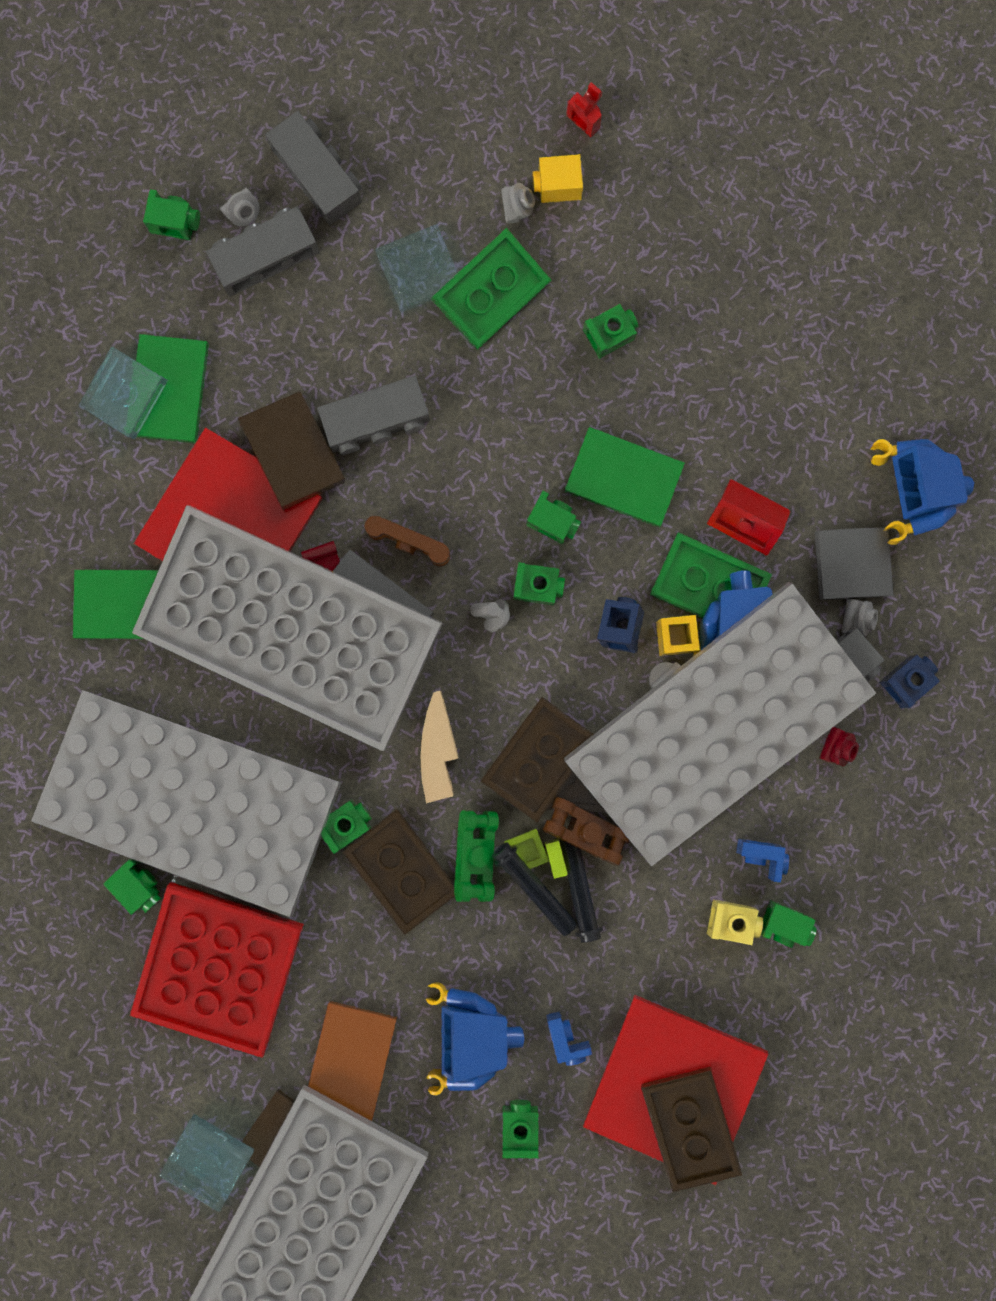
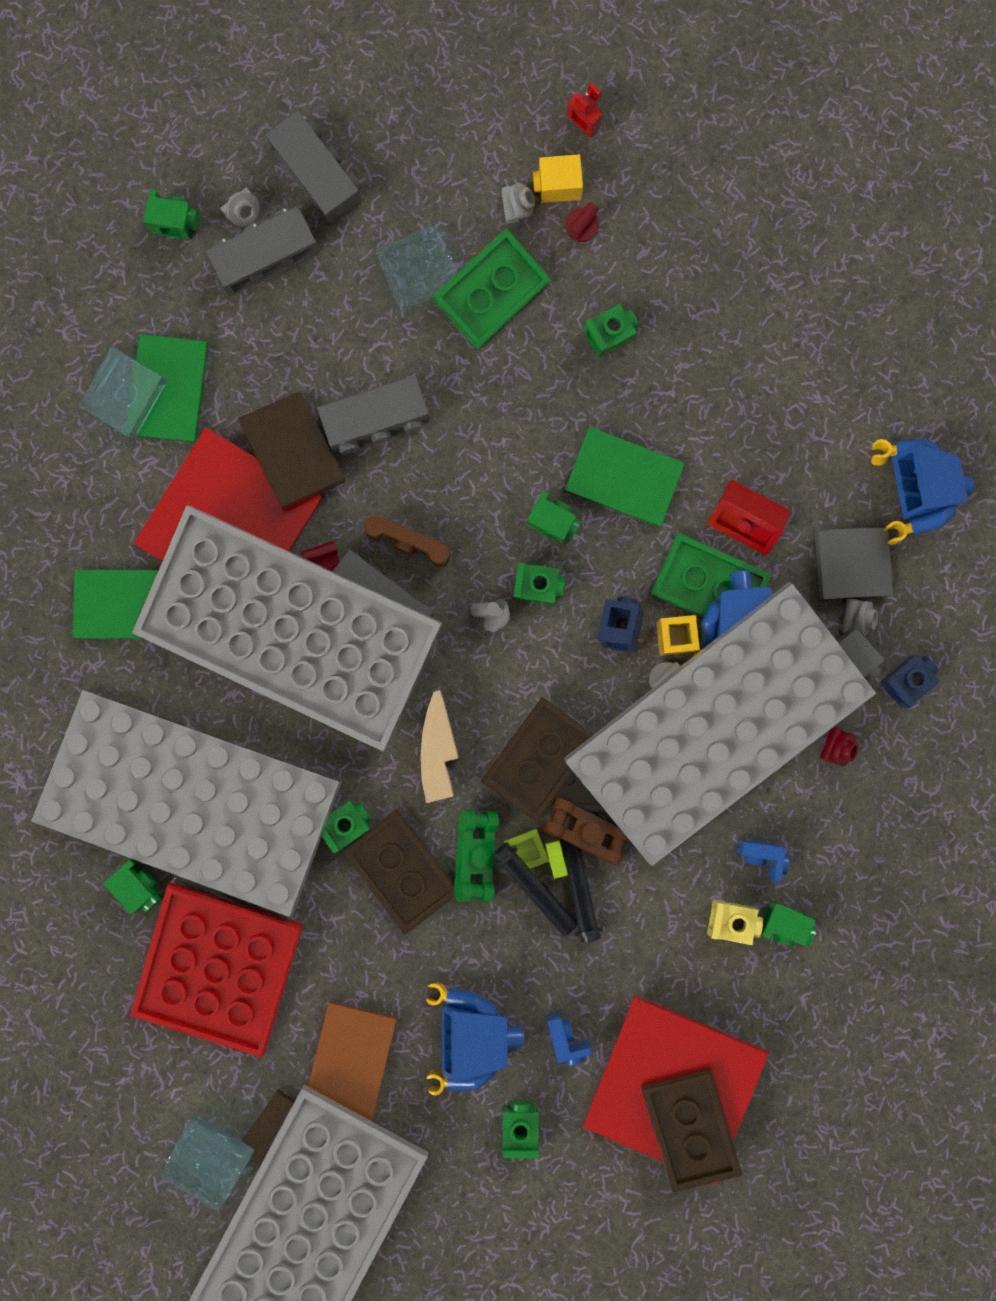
none -> dark red plate [565,201,599,242]

